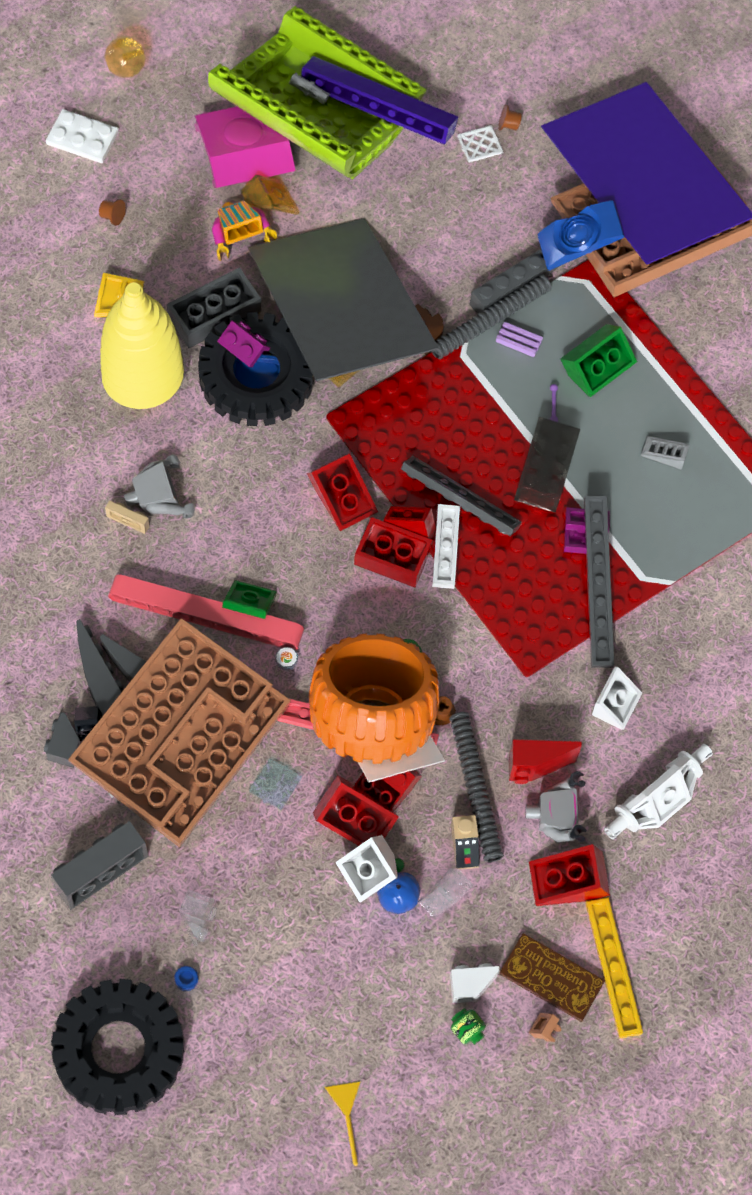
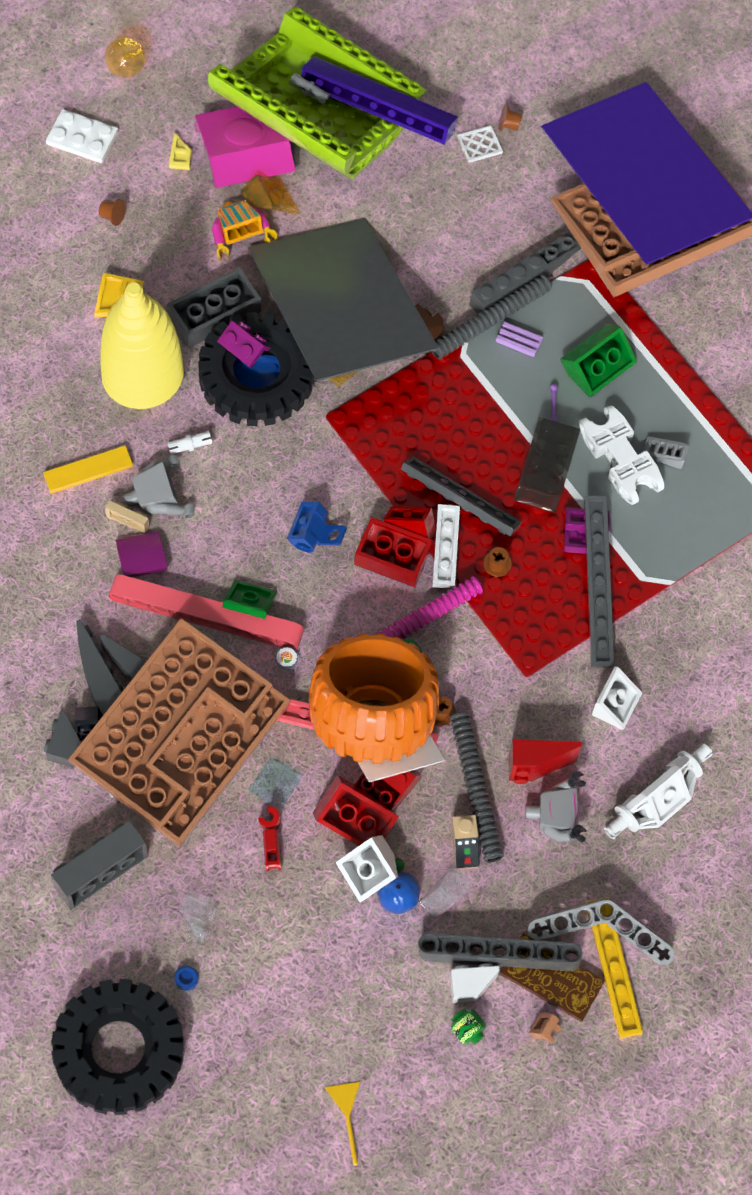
red slope [307,453,378,531] -> none
red slope [529,844,610,906] -> none
blue slope [537,200,625,271] -> none
none -> yellow tile [43,446,133,494]
none -> magenta slope [115,531,168,577]
none -> white pin [167,430,212,455]
none -> light yellow tile [169,134,192,170]
none -> red piece [258,806,281,872]
none -> blue piece [287,502,347,553]
none -> dark pink piece [376,576,483,639]
none -> dark grey beam [418,933,582,971]
none -> dark orange piece [483,547,512,577]
none -> light grey beam [527,898,674,965]
none -> white piece [579,405,664,505]

